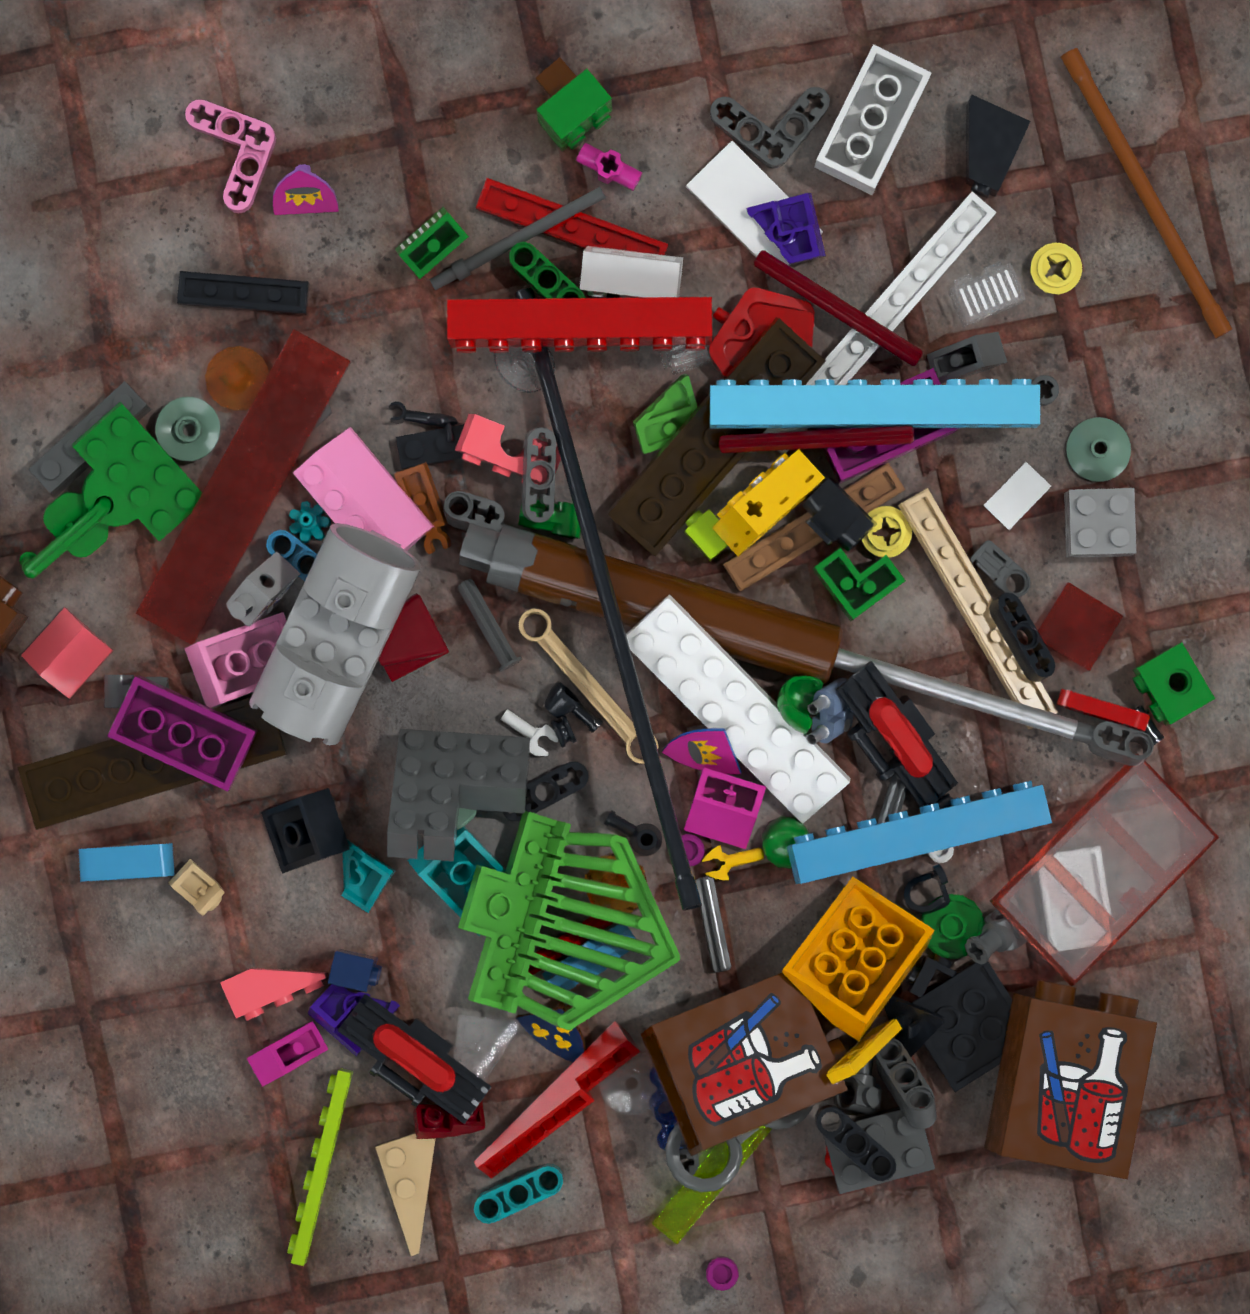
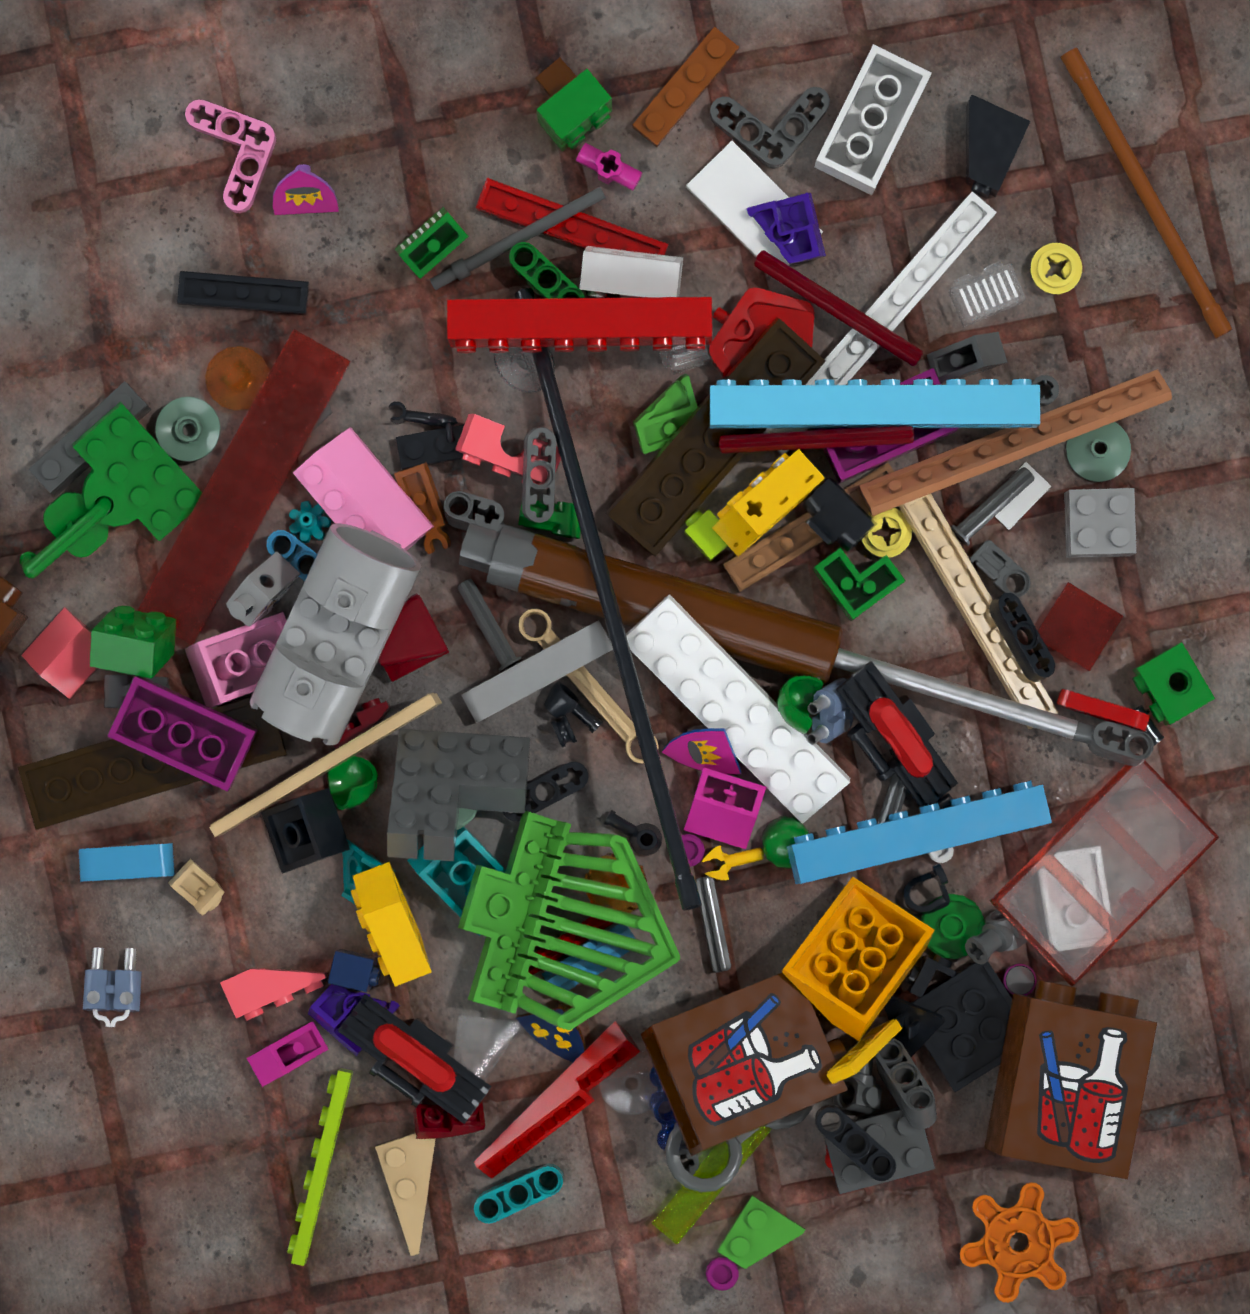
white bar [500,709,558,756] -> none
none -> sand blue piece [83,947,142,1027]
none -> green brick [90,606,176,679]
none -> tan tile [209,693,442,837]
none -> green helmet [327,756,378,810]
none -> dark red slope [334,698,391,750]
none -> yellow brick [351,862,432,986]
none -> light grey beam [461,620,613,723]
none -> dark orange plate [632,27,739,147]
none -> bright green wing [717,1195,805,1269]
none -> nougat plate [859,369,1172,516]
none -> dark grey axle [951,467,1035,546]
none -> orange plate [959,1182,1079,1303]
none -> flat silver tile [1003,963,1036,995]

